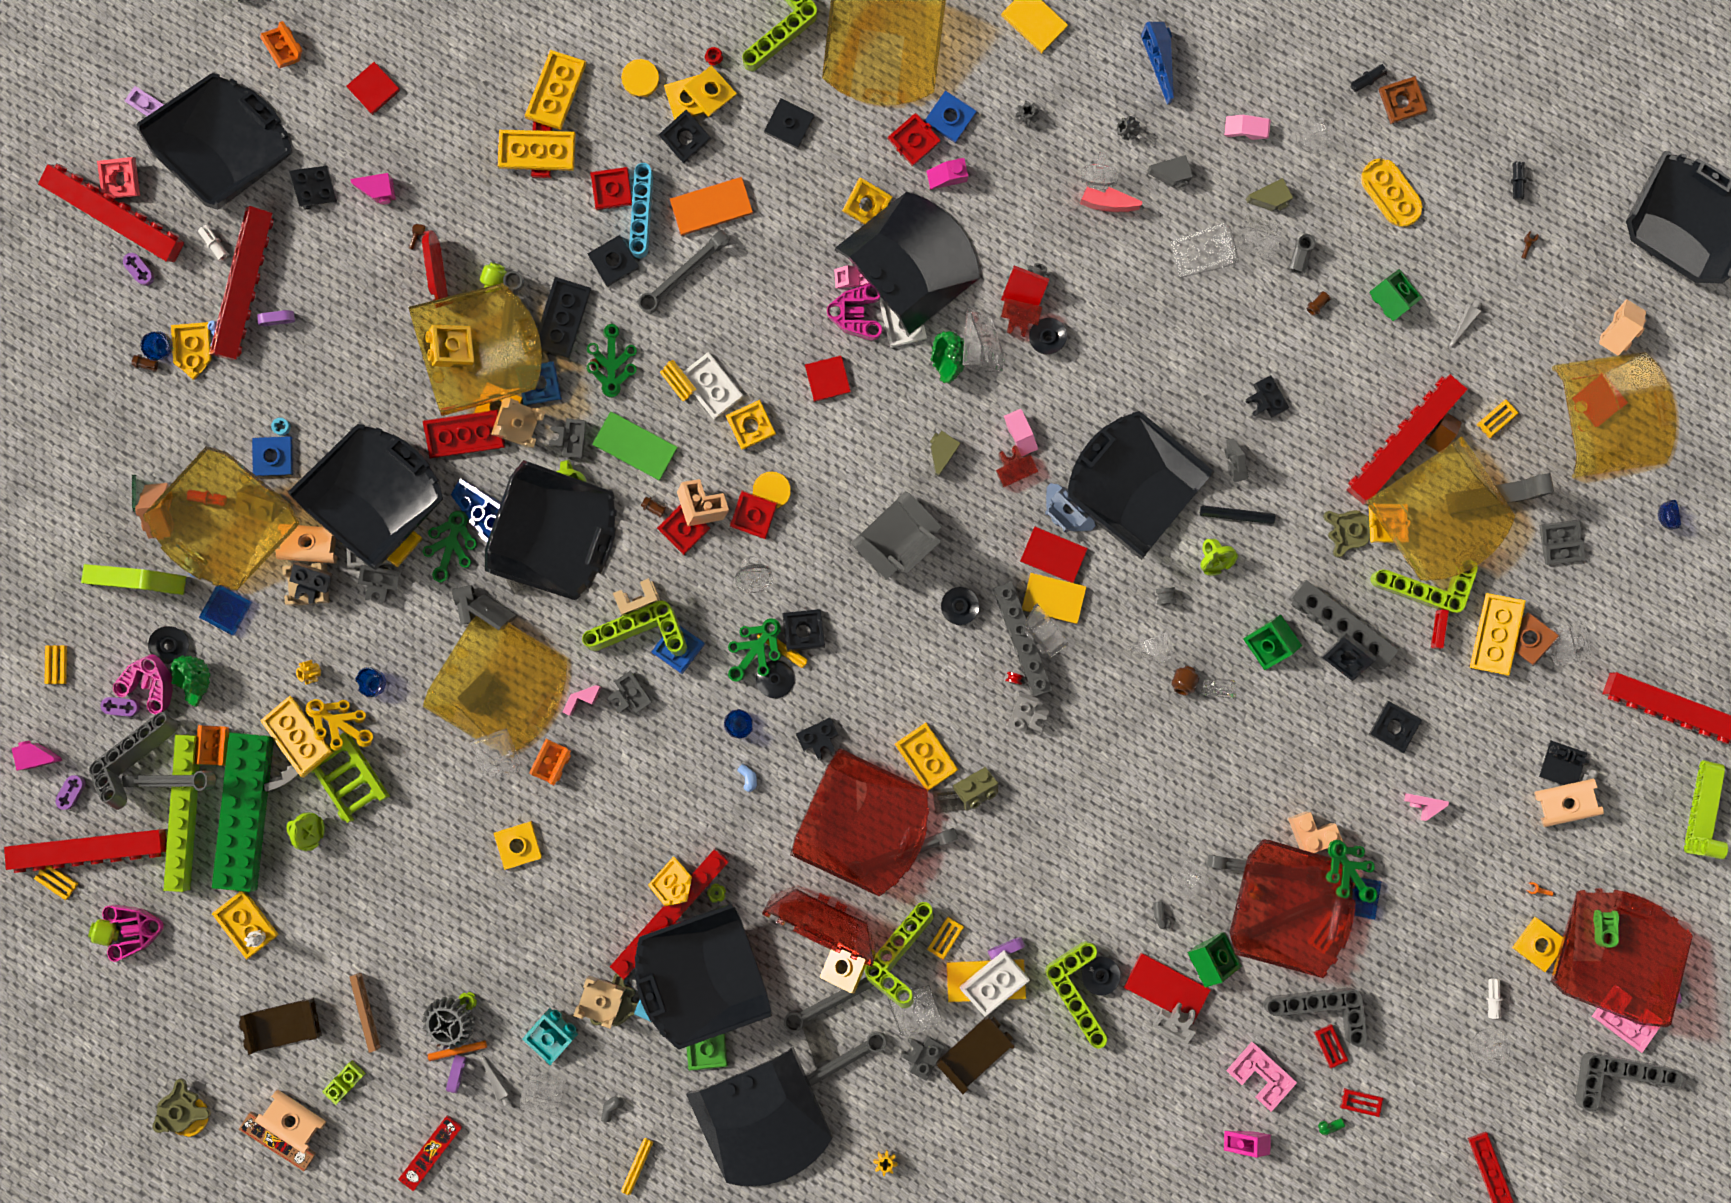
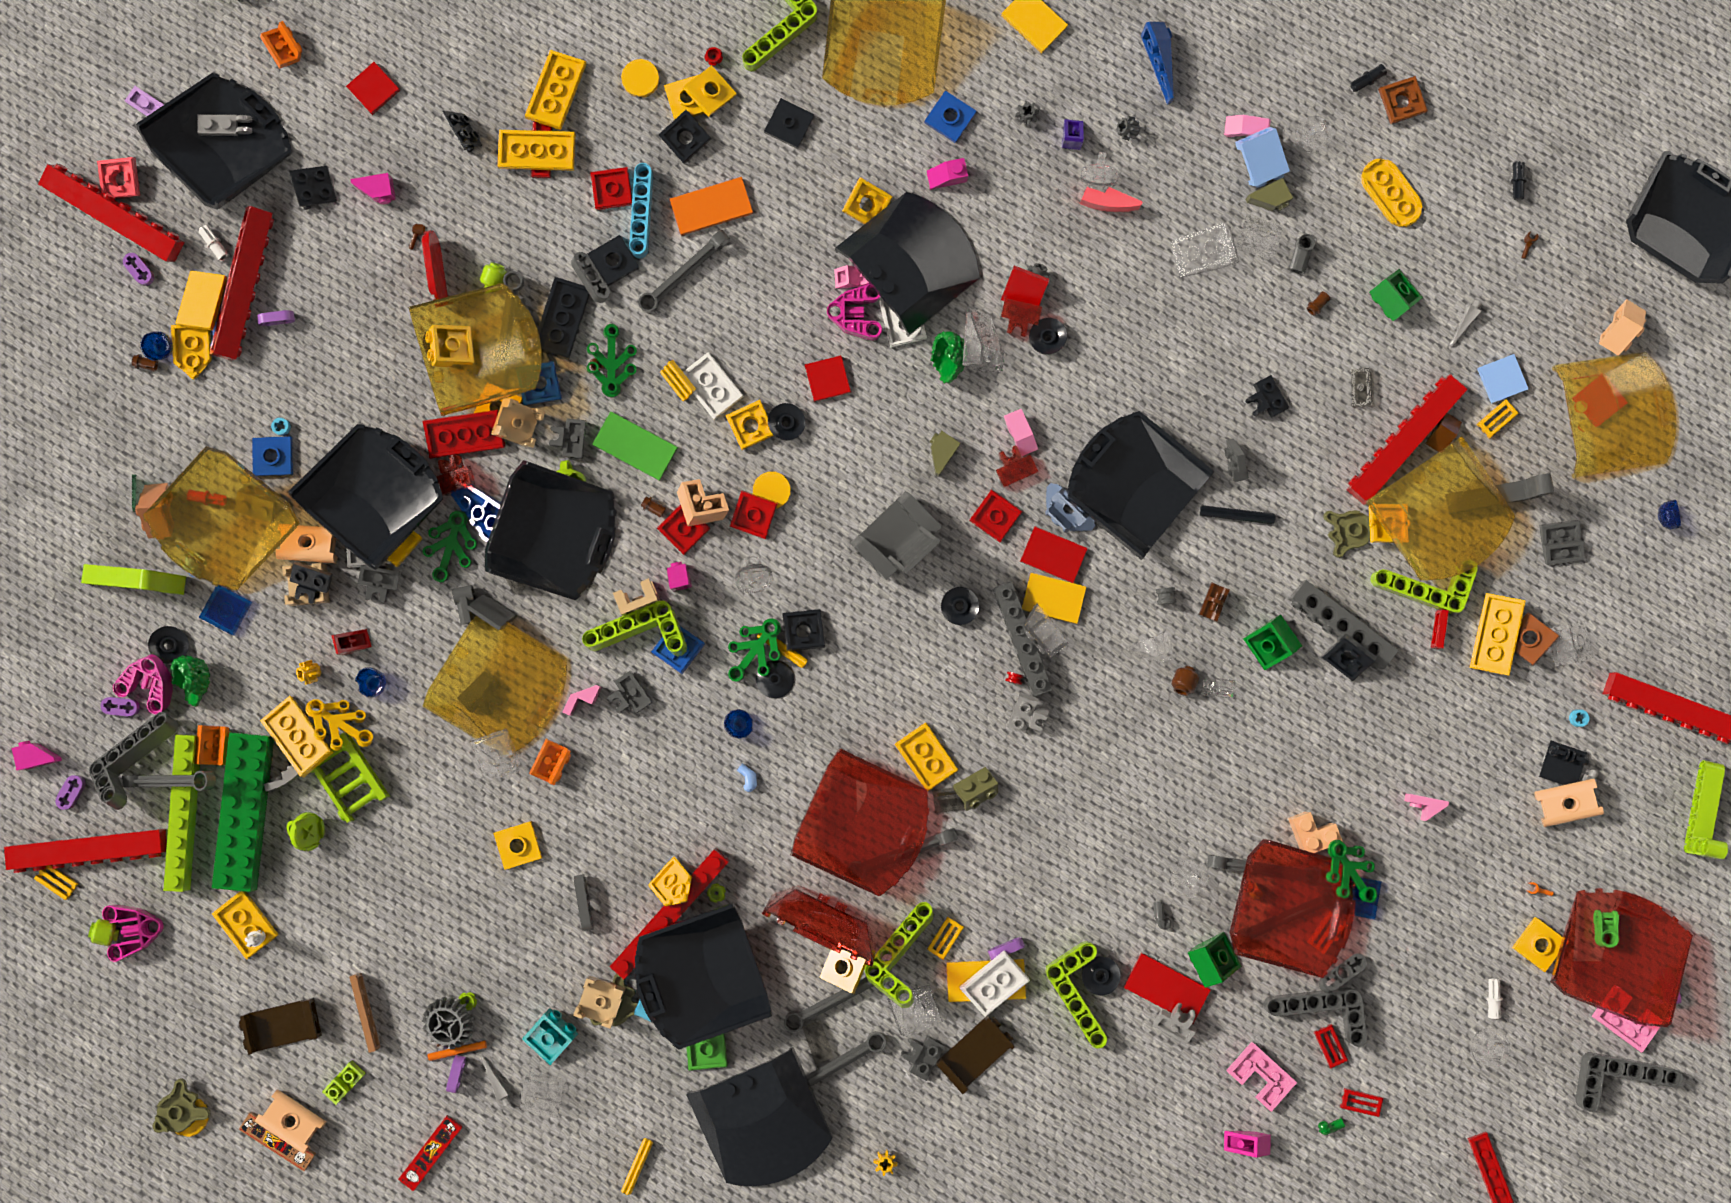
yellow tile [44,645,67,684] -> none
dark grey arm [601,1096,624,1122] -> none
black plate [796,717,839,761] -> none
red plate [887,113,941,167] -> none
dark grey slope [1147,155,1193,188] -> none
lime tile [1200,538,1238,576] -> none
black piece [1369,701,1422,753] -> none
none -> yellow tile [175,271,228,331]
none -> light grey hinge [197,115,252,136]
none -> red slope [332,629,372,655]
none -> clear red plate [436,455,475,496]
none -> black hinge [442,110,483,152]
none -> dark grey beam [571,252,610,303]
none -> dark grey beam [574,874,593,932]
none -> dark pink slope [667,561,692,592]
none -> black dish [768,403,805,441]
none -> red tile [969,490,1022,543]
none -> dark purple slope [1062,119,1084,150]
none -> reddish brown hips [1198,582,1230,622]
none -> light blue panel [1235,127,1290,188]
none -> dark grey beam [1319,954,1367,993]
none -> clear smoke slope [1351,367,1375,407]
none -> light blue tile [1477,354,1528,404]
none -> medium azure bush [1569,709,1589,727]

